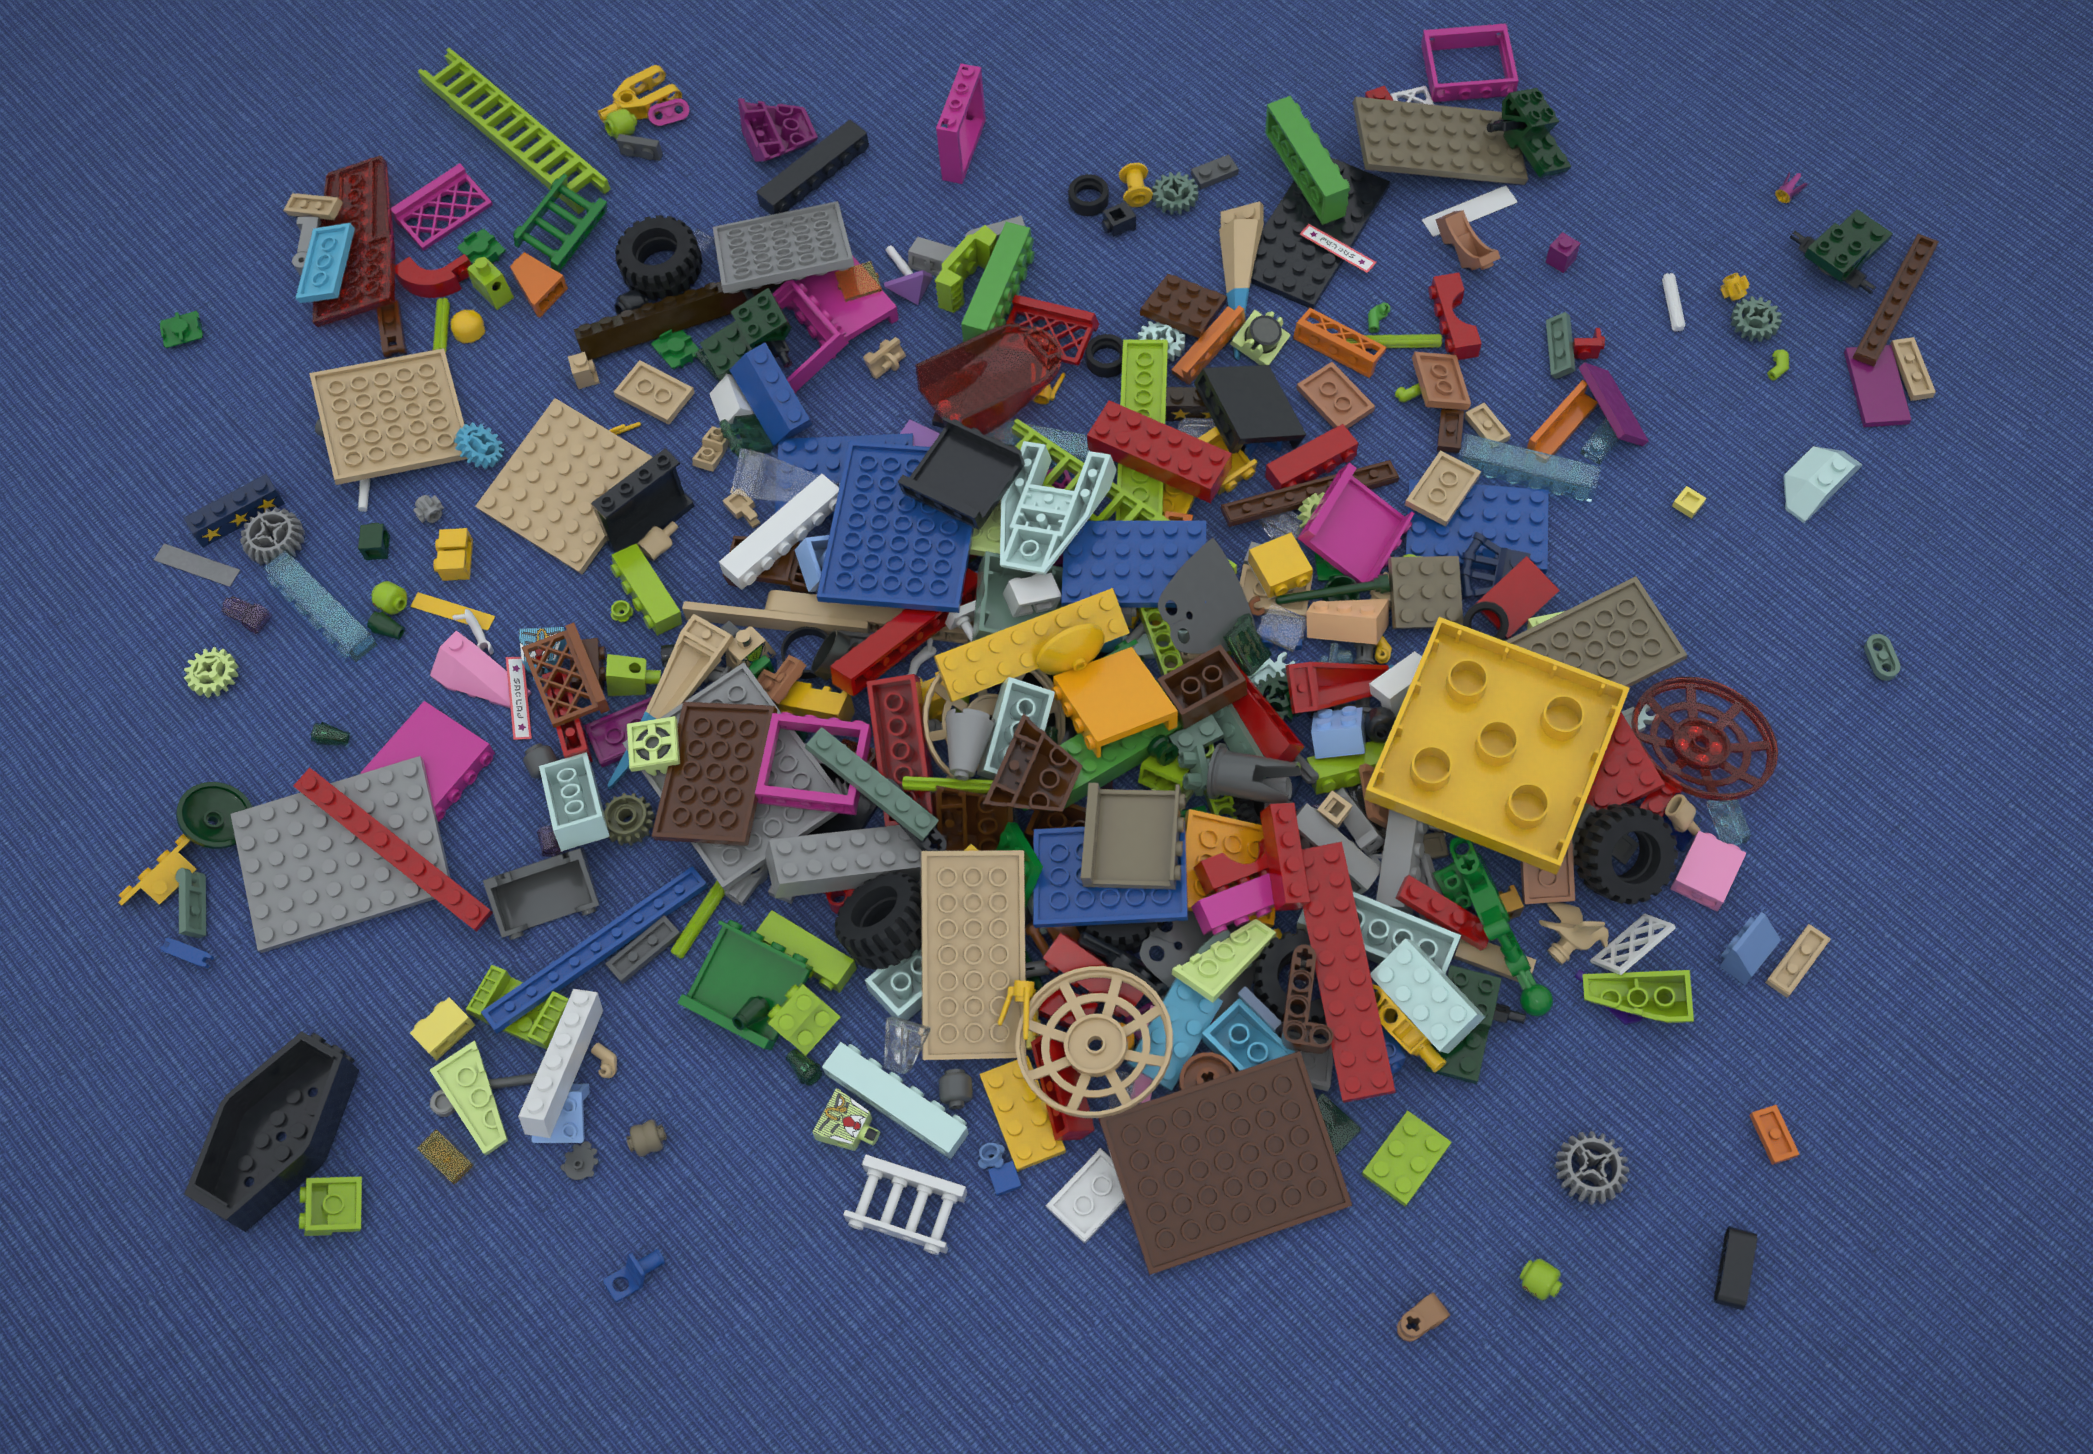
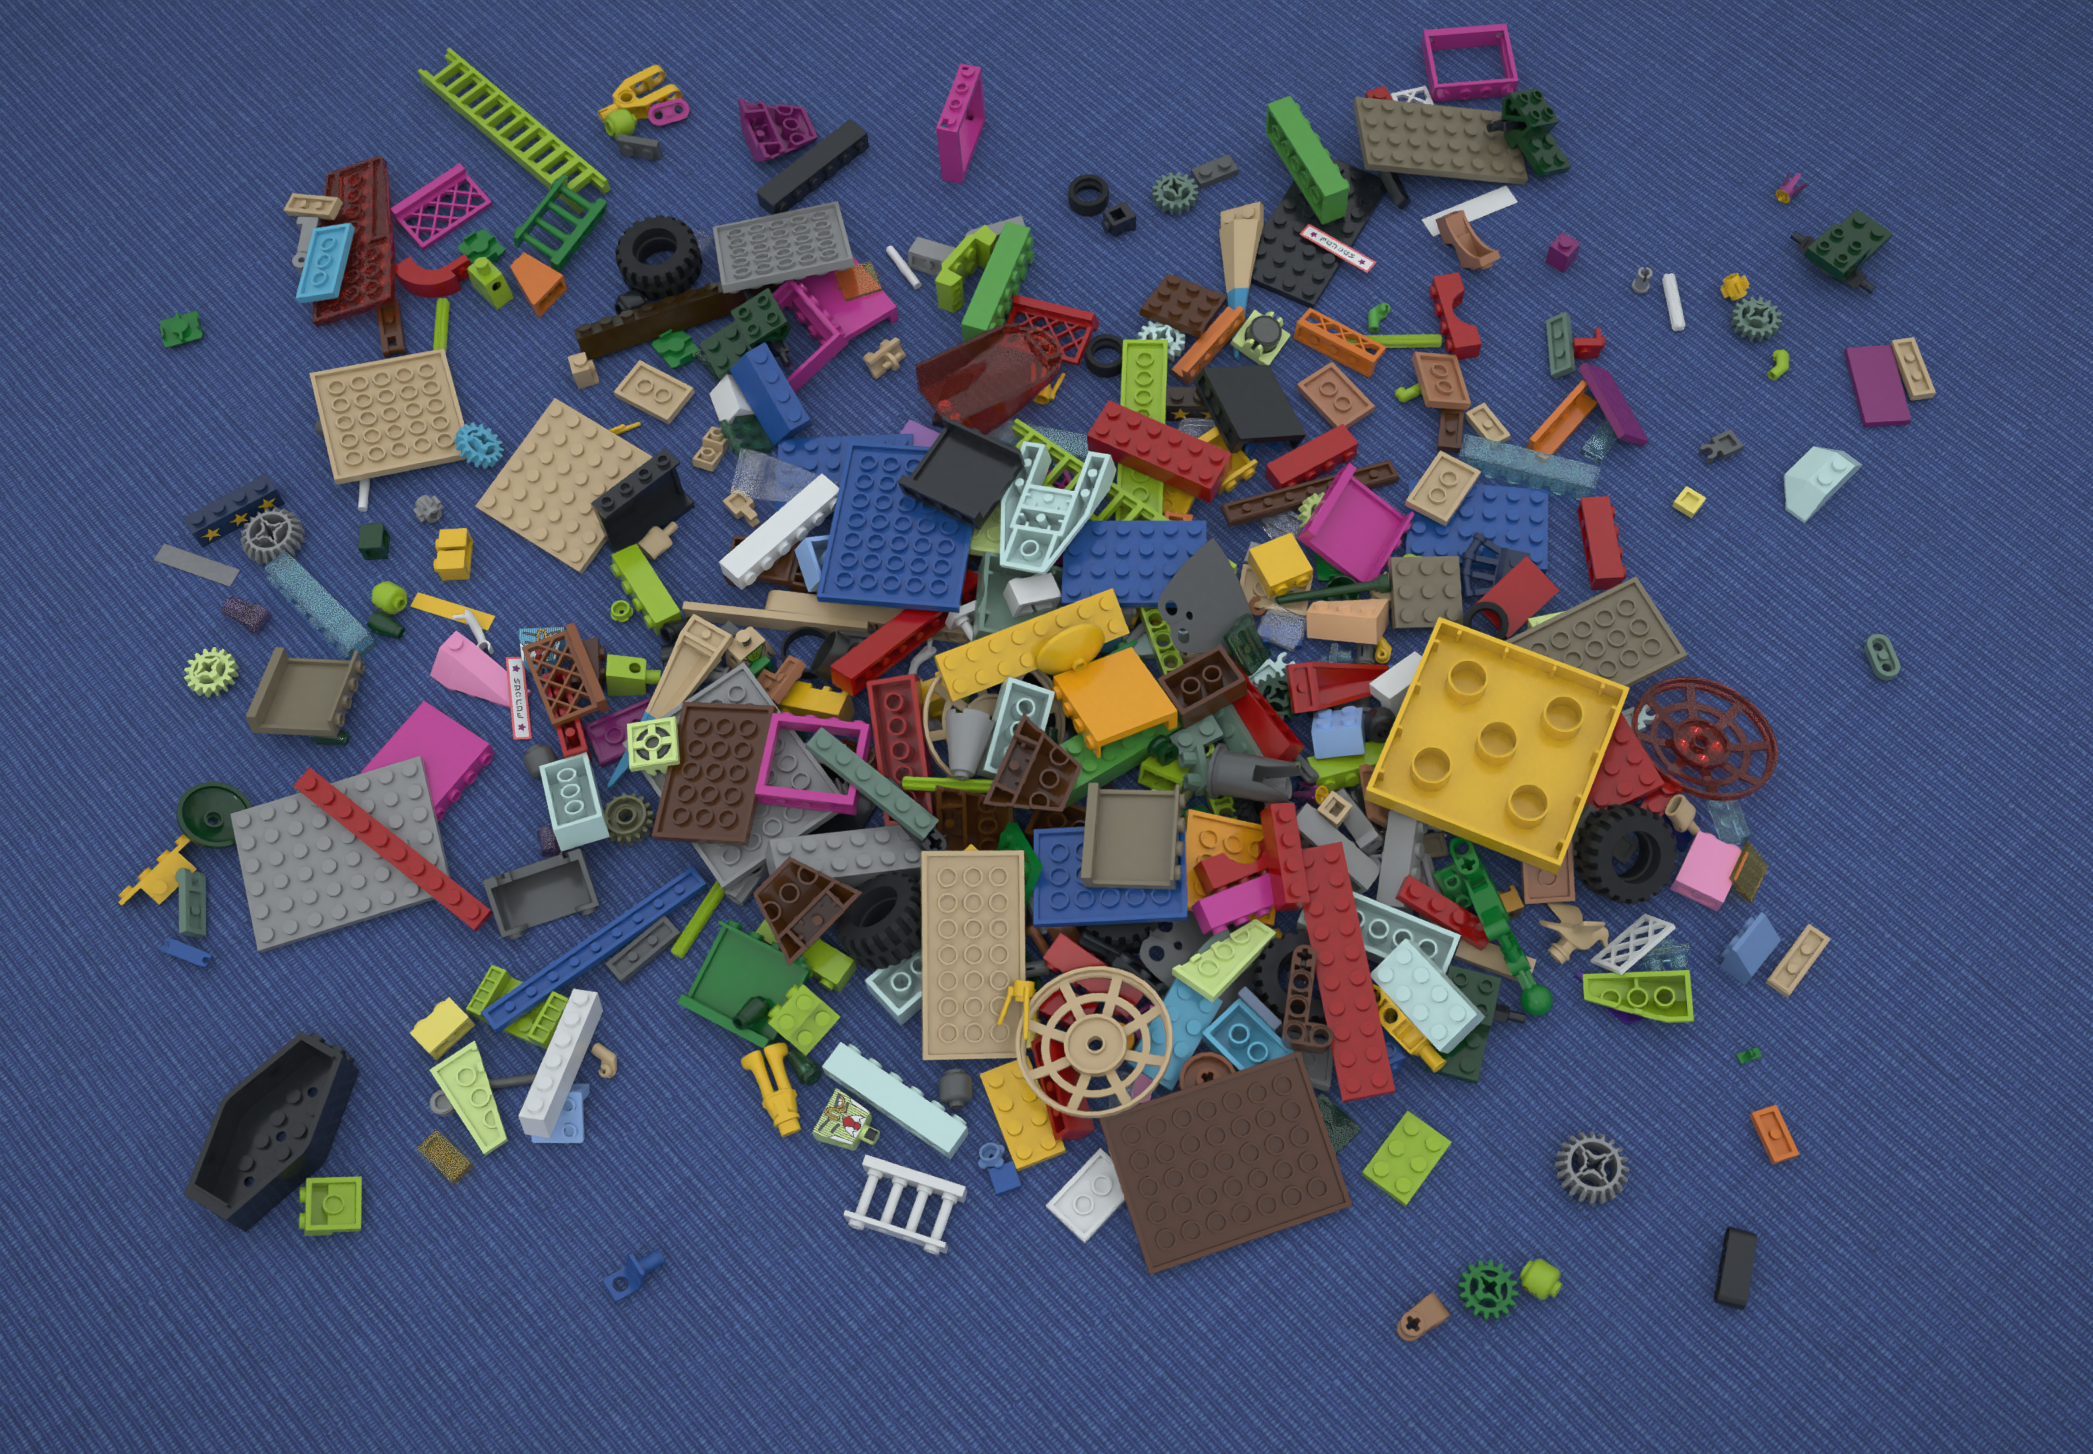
yellow hair [450,309,485,343] -> none
dark grey piece [560,1141,599,1180] -> none
dark tan piece [626,1119,667,1157] -> none
medium lavender slope [884,270,932,305] -> none
clear wing [884,1016,931,1074] -> none
yellow hose [1119,163,1153,207] -> none
reddish brown tile [1853,234,1939,367] -> none
none -> dark tan panel [246,647,365,737]
none -> black cone [660,617,691,645]
none -> yellow piece [740,1043,801,1137]
none -> reddish brown wedge [753,856,863,967]
none -> flat silver piece [1292,781,1329,807]
none -> black beam [1377,171,1411,210]
none -> green gear [1457,1259,1519,1321]
none -> red brick [1577,496,1626,590]
none -> light grey pin [1632,267,1652,294]
none -> clear light blue hips [1638,933,1691,972]
none -> dark grey plate [1698,429,1744,464]
none -> clear yellow piece [1729,842,1768,903]
none -> green piece [1736,1047,1762,1065]

